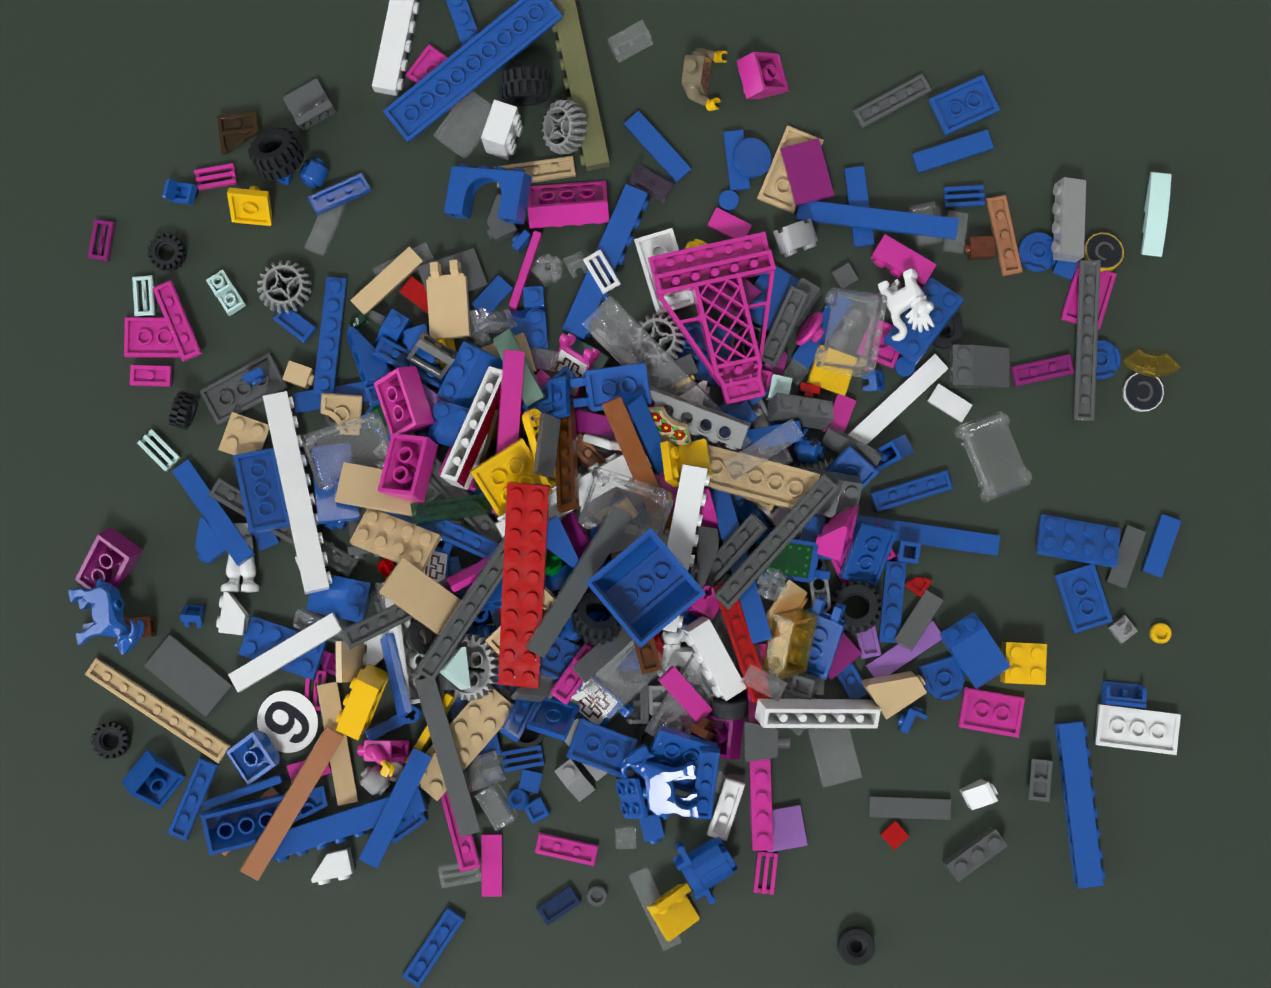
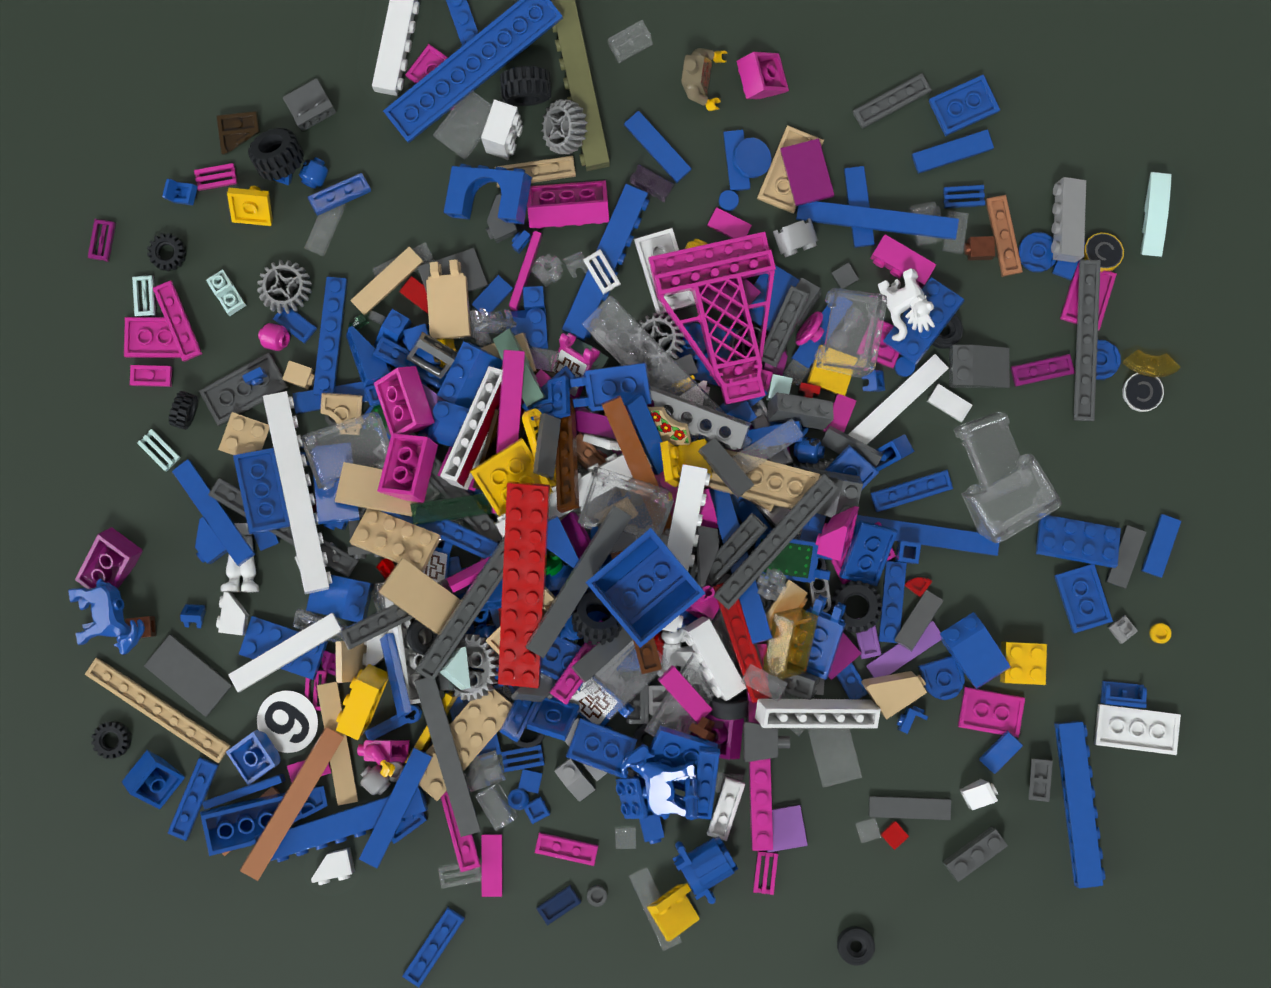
none -> dark pink head [258,323,290,351]
none -> blue axle [683,778,700,820]
none -> dark grey tile [698,438,754,499]
none -> clear tile [855,817,881,843]
none -> clear windscreen [961,453,1062,543]
none -> blue tile [979,730,1023,774]

